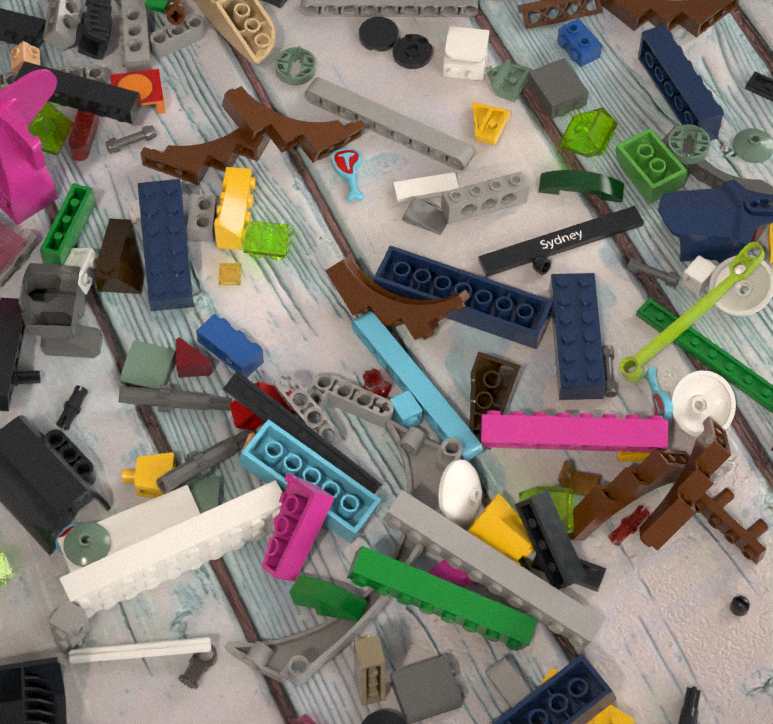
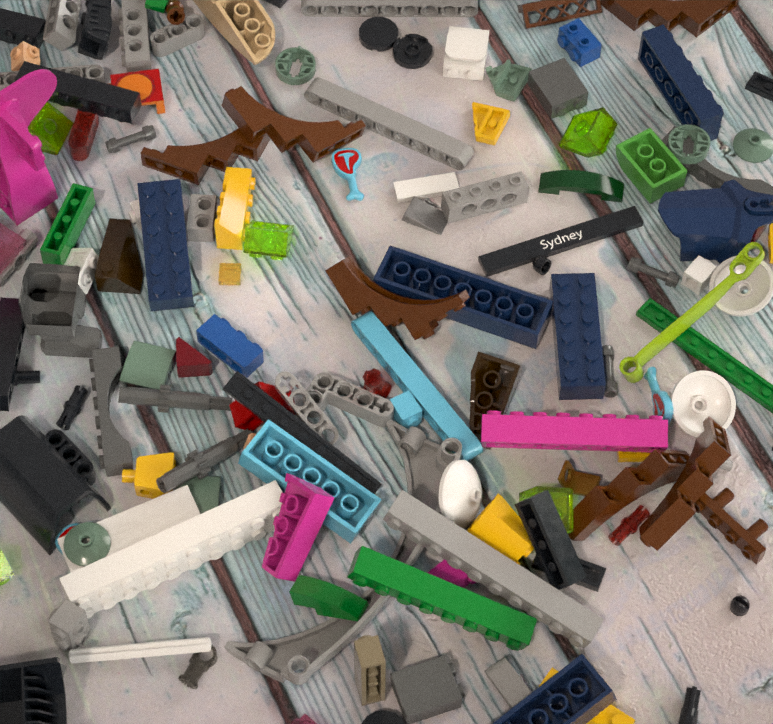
none -> dark grey arch [89,346,134,477]

